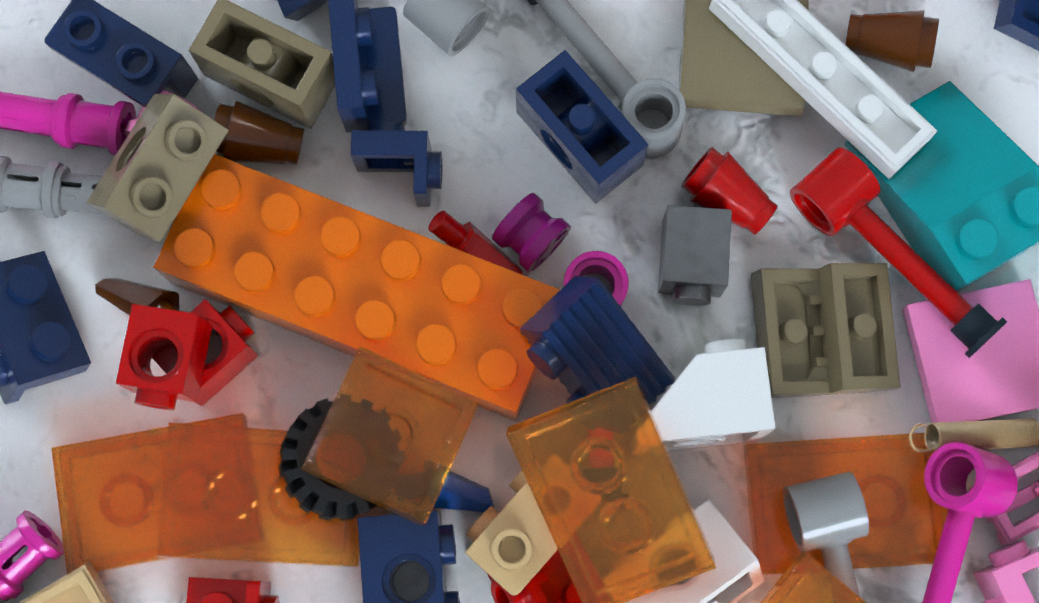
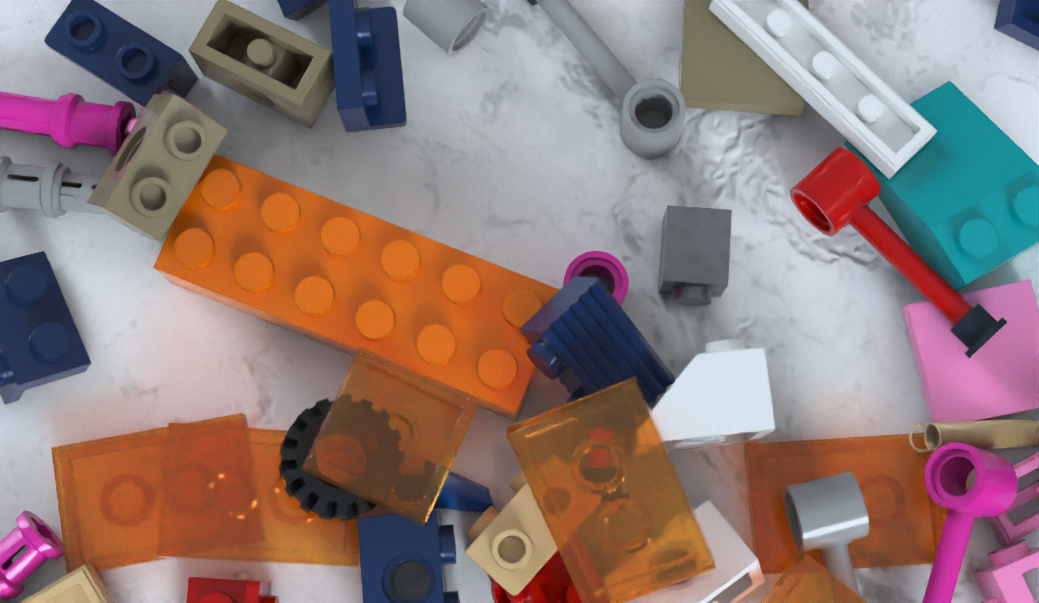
reddish brown bar [95,278,179,316] -> none
red brick [116,304,212,410] -> none
red brick [152,299,259,406] -> none
reddish brown cone [214,101,304,165] -> none
dark blue bracket [350,122,443,207] -> none
red bar [428,210,523,275] -> none
magenta wheel [492,193,571,273] -> none
dark blue brick [516,50,649,204] -> none
red cone [681,147,778,235] -> none
dark tan slope [751,263,901,398] -> none
reddish brown cone [845,10,939,72] -> none

